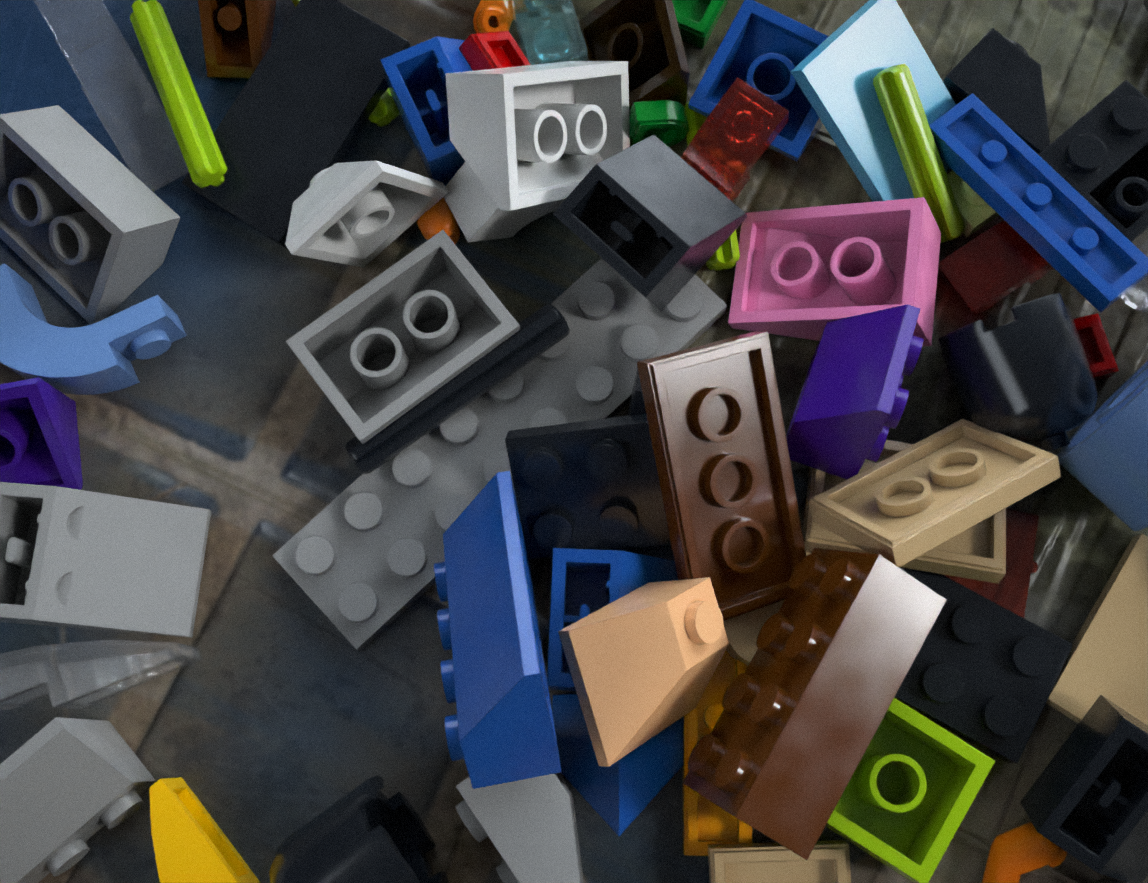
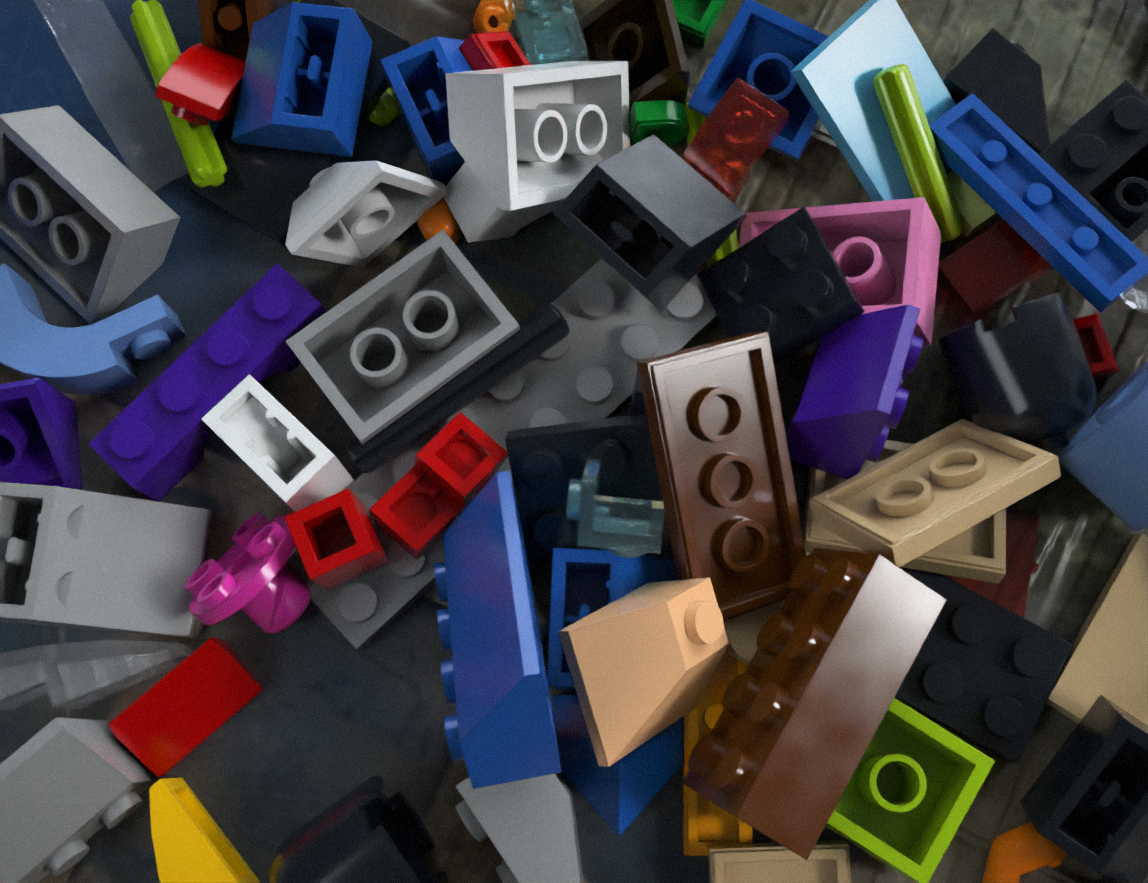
none -> dark purple arch [89,264,326,502]
none -> red slope [107,637,265,778]
none -> red slope [155,43,246,125]
none -> dark pink plate [185,512,311,634]
none -> white arch [202,374,355,512]
none -> blue slope [231,2,373,157]
none -> red brick [285,488,389,590]
none -> red slope [369,412,508,560]
none -> clear light blue bracket [567,459,665,558]
none -> black plate [698,207,865,366]

